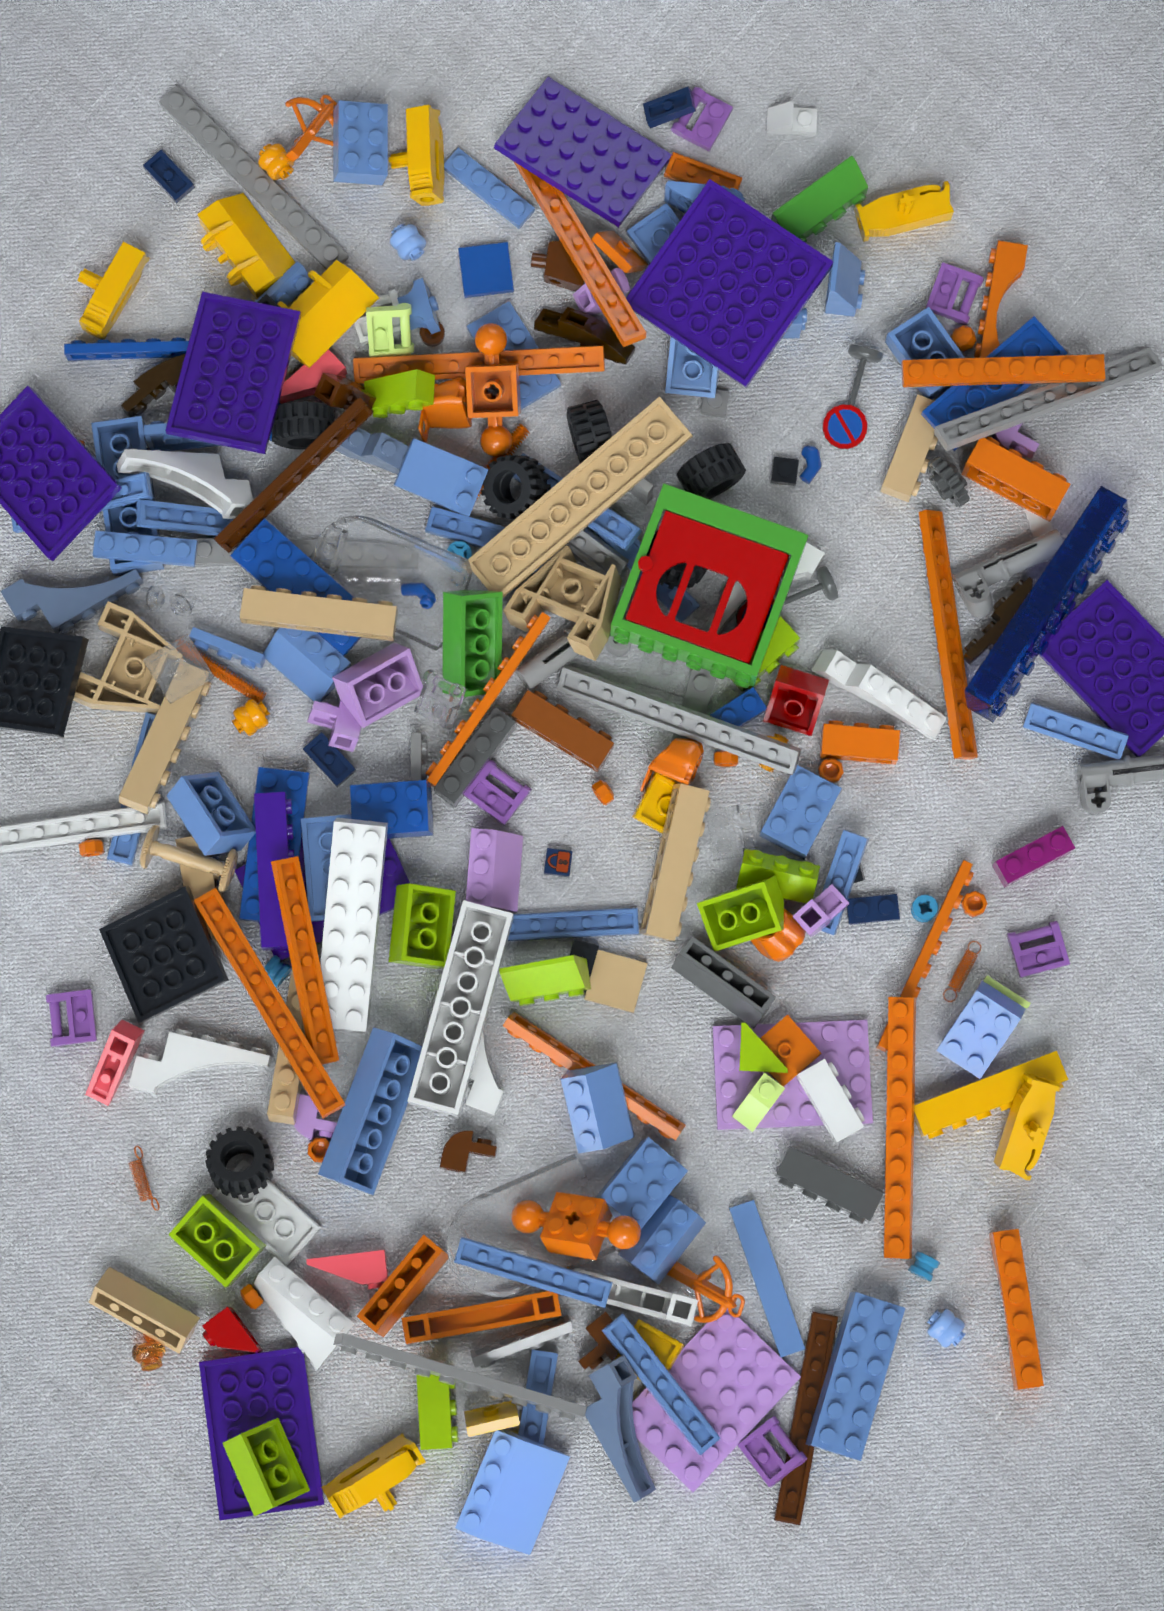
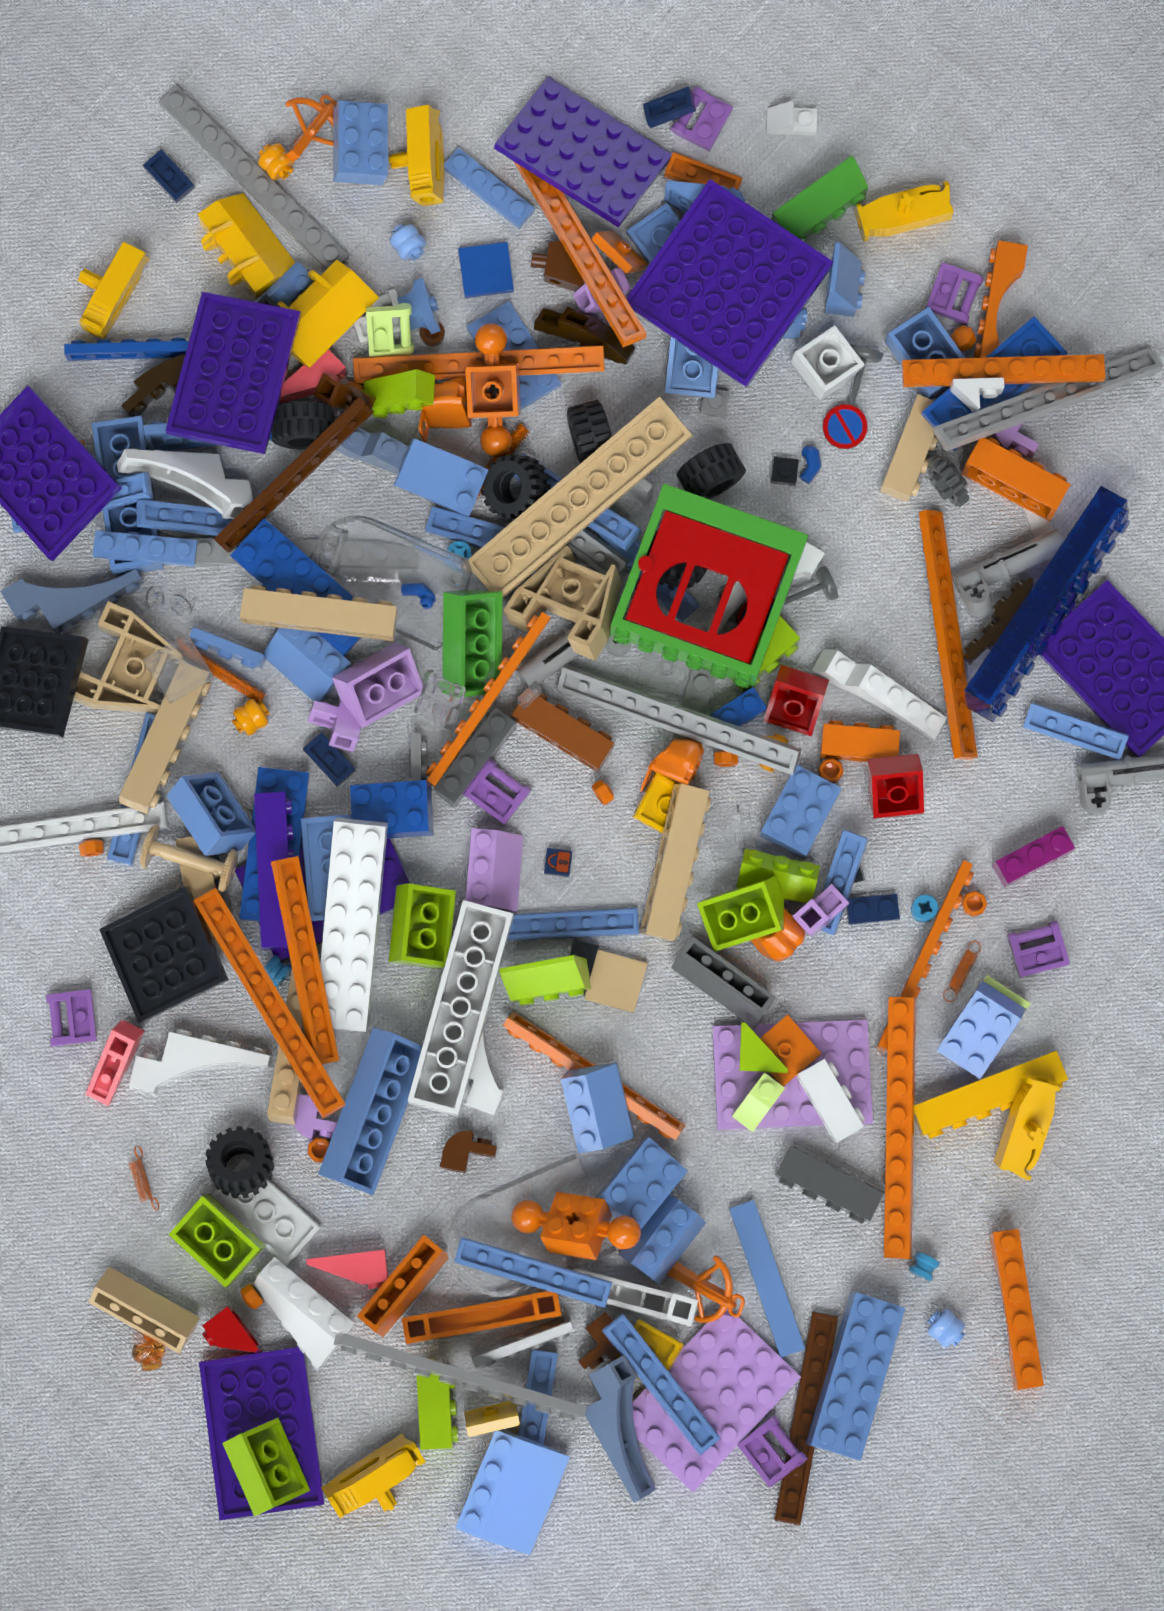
none -> clear tile [517,680,542,709]
none -> white slope [791,325,865,401]
none -> red brick [867,754,924,819]
none -> white slope [950,378,1004,412]

